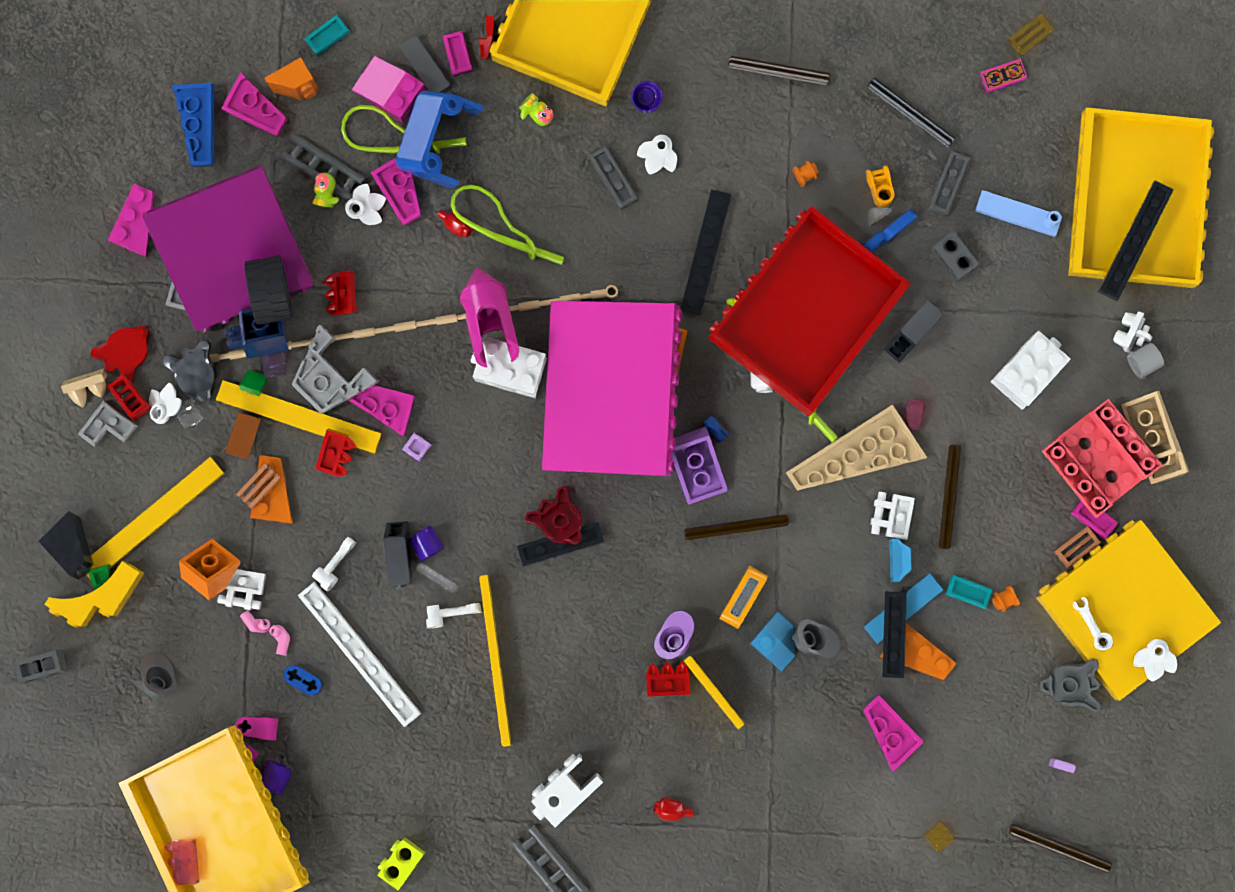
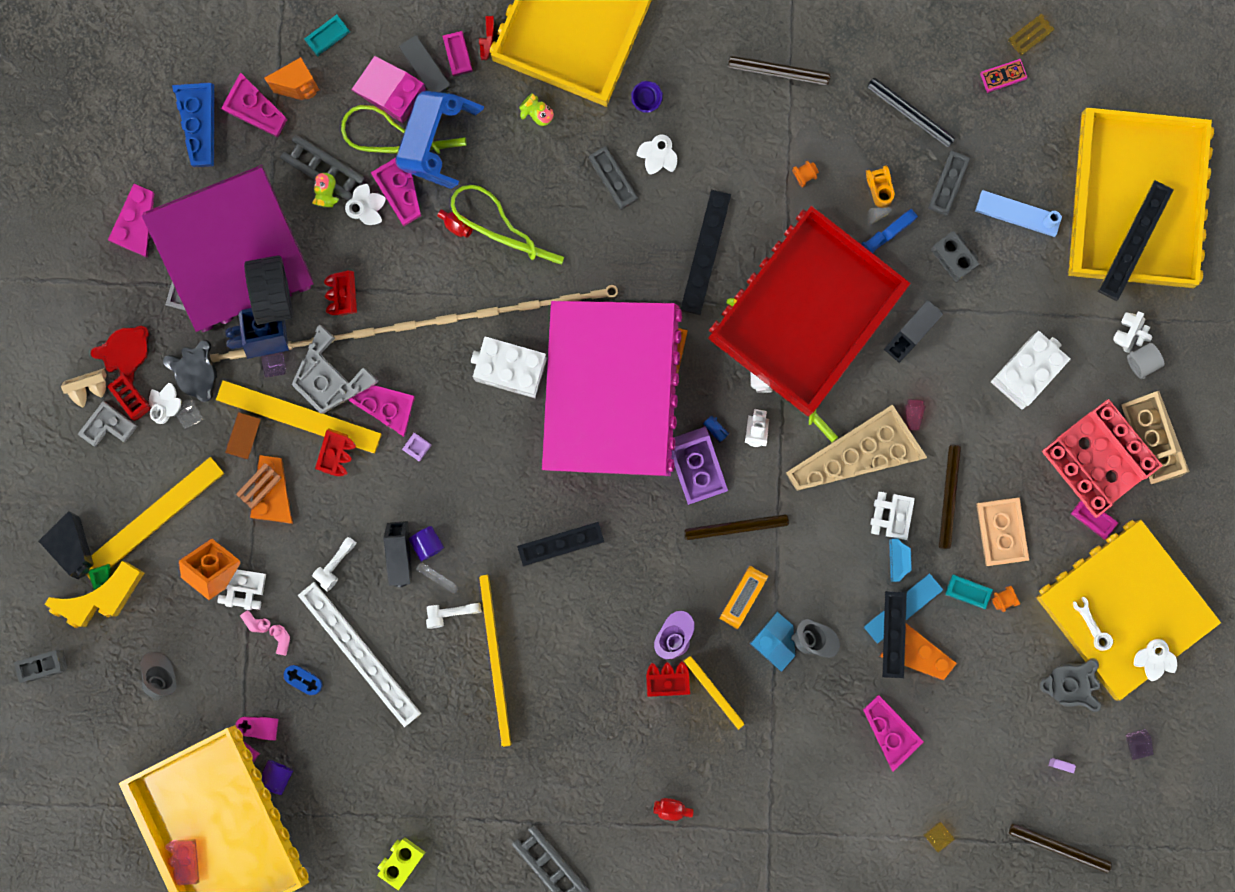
green tile [240,370,268,396] -> none
dark pink piece [460,268,520,368] -> none
dark red tile [525,486,583,545] -> none
white torso [531,753,603,827] -> none
nougat tile [1053,526,1101,569] -> none
none -> white hips [745,409,769,447]
none -> light nougat tile [977,497,1029,566]
none -> clear purple slope [1126,729,1154,760]

